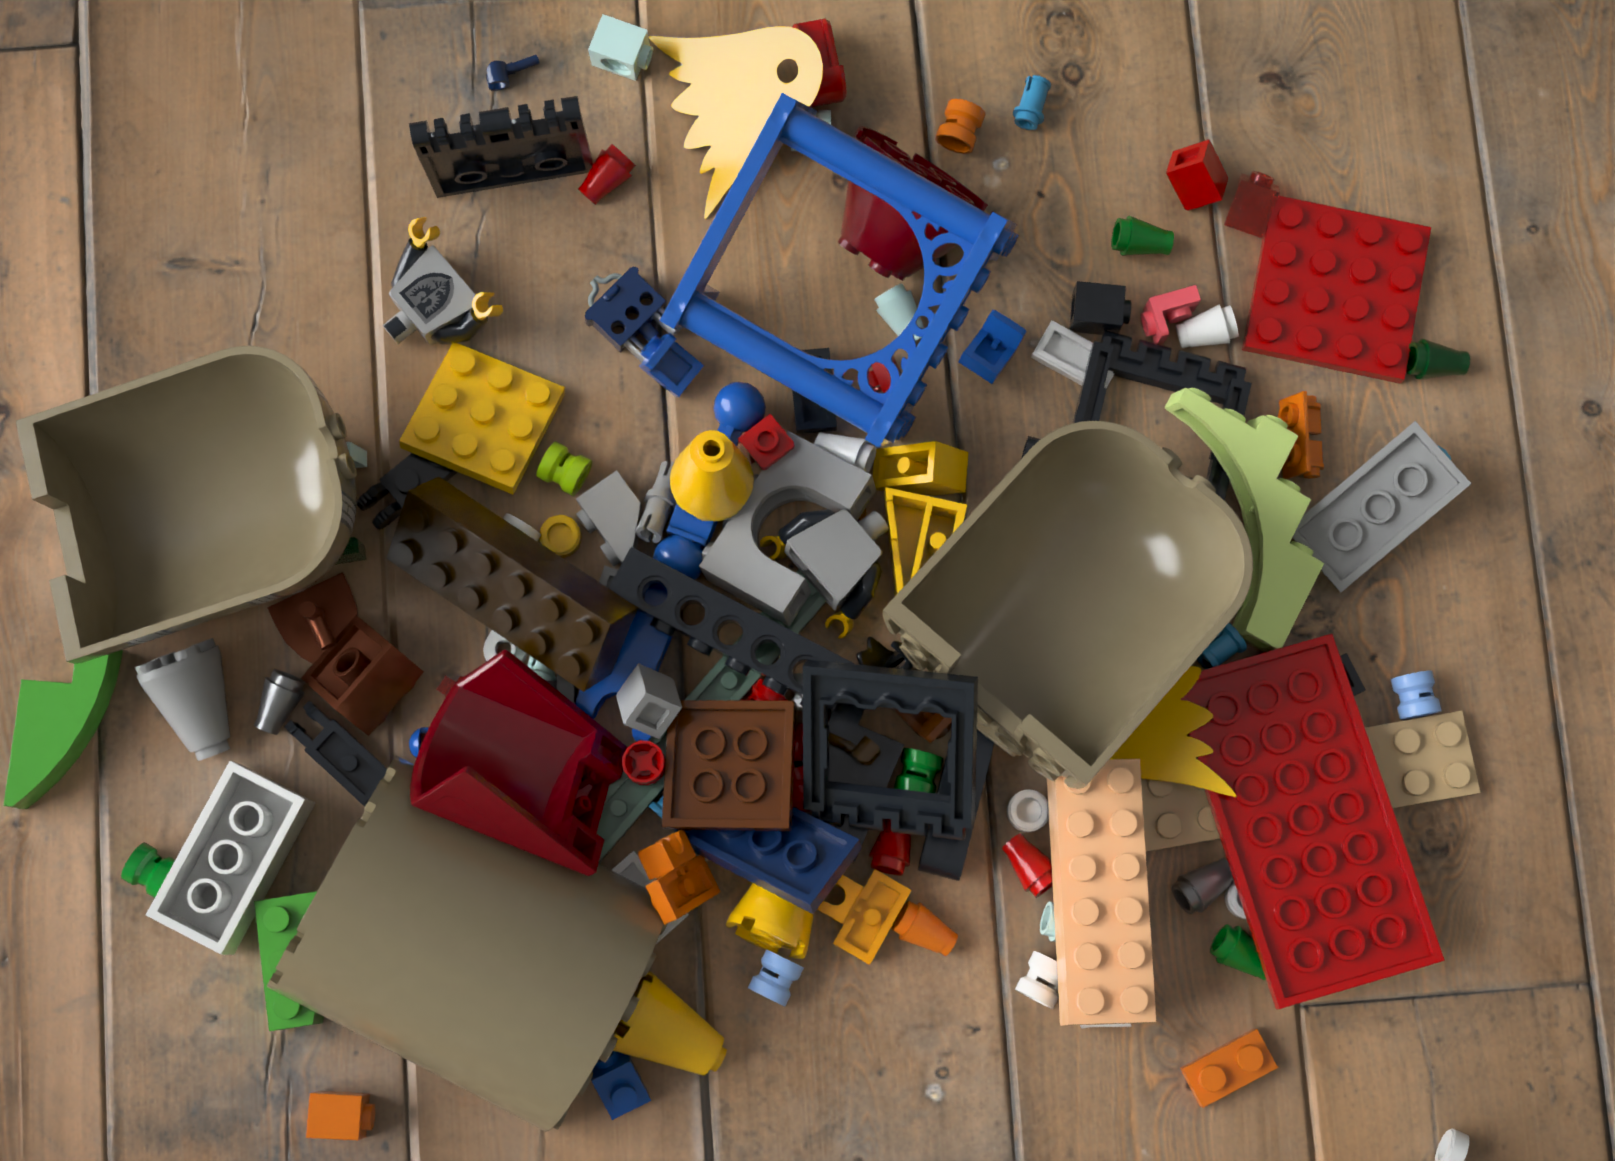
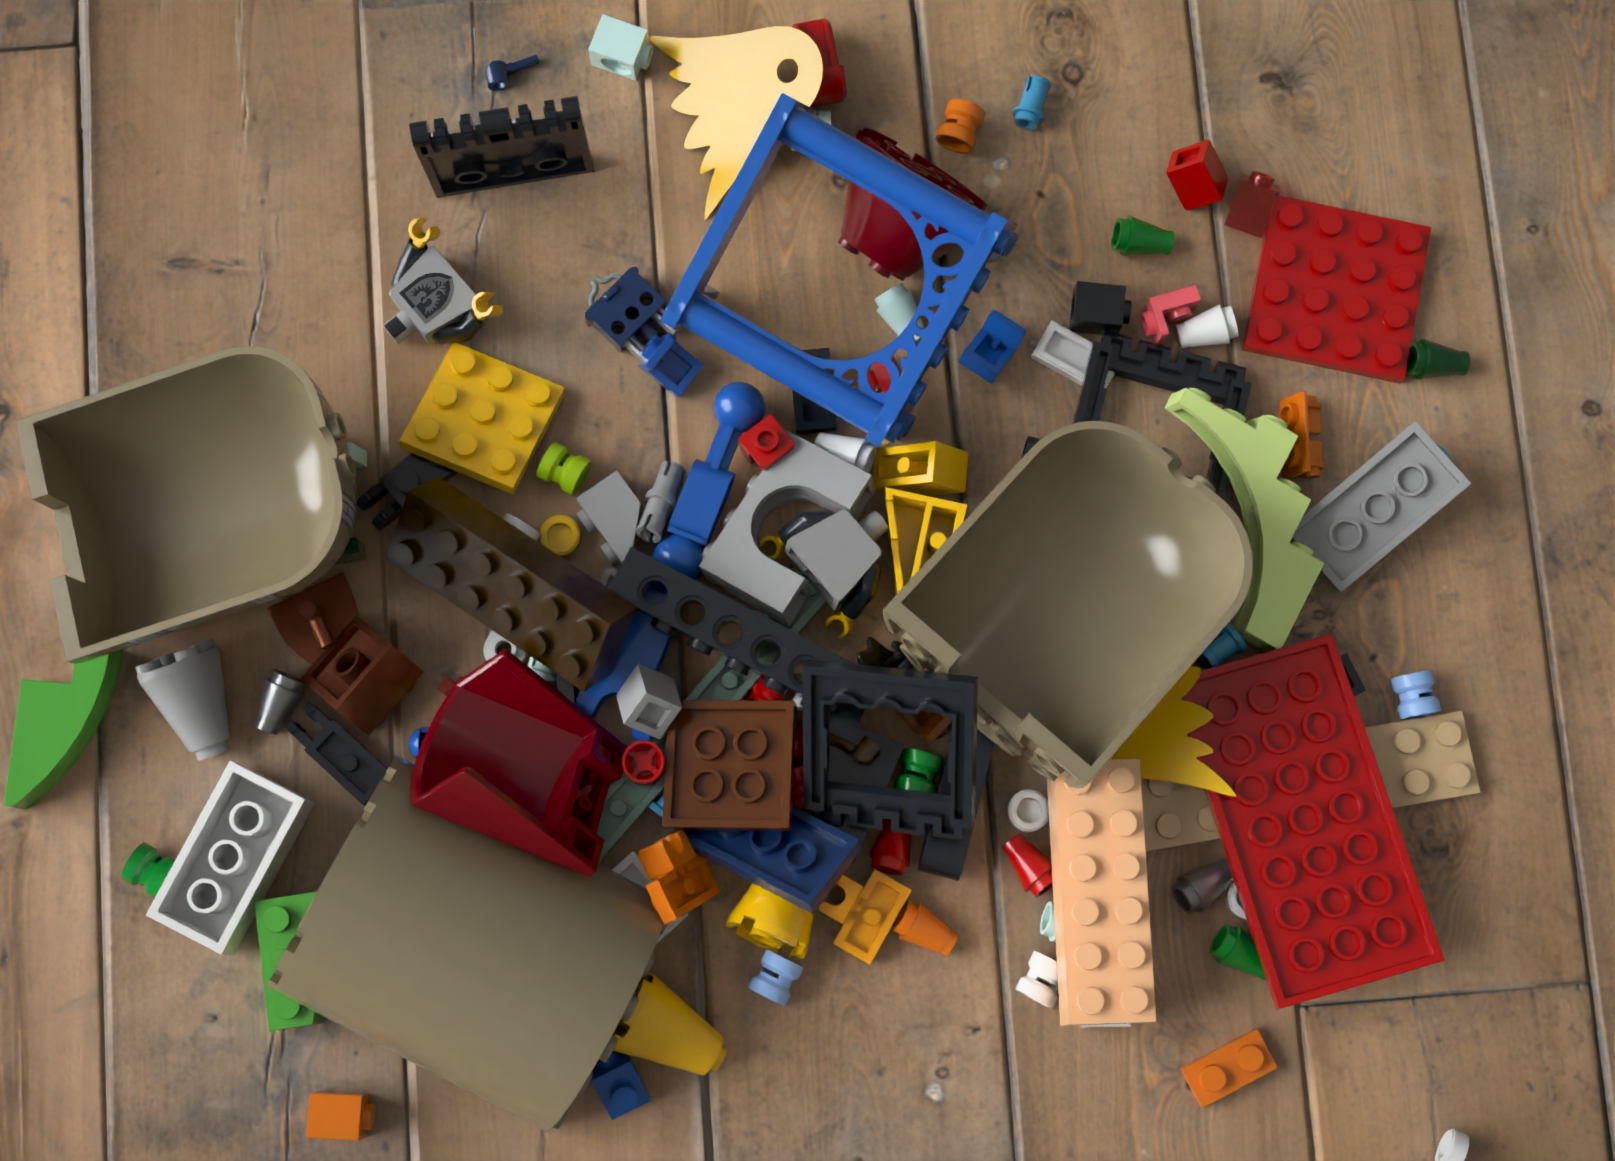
red cone [578,144,636,205] -> none
yellow cone [670,430,754,521] -> none

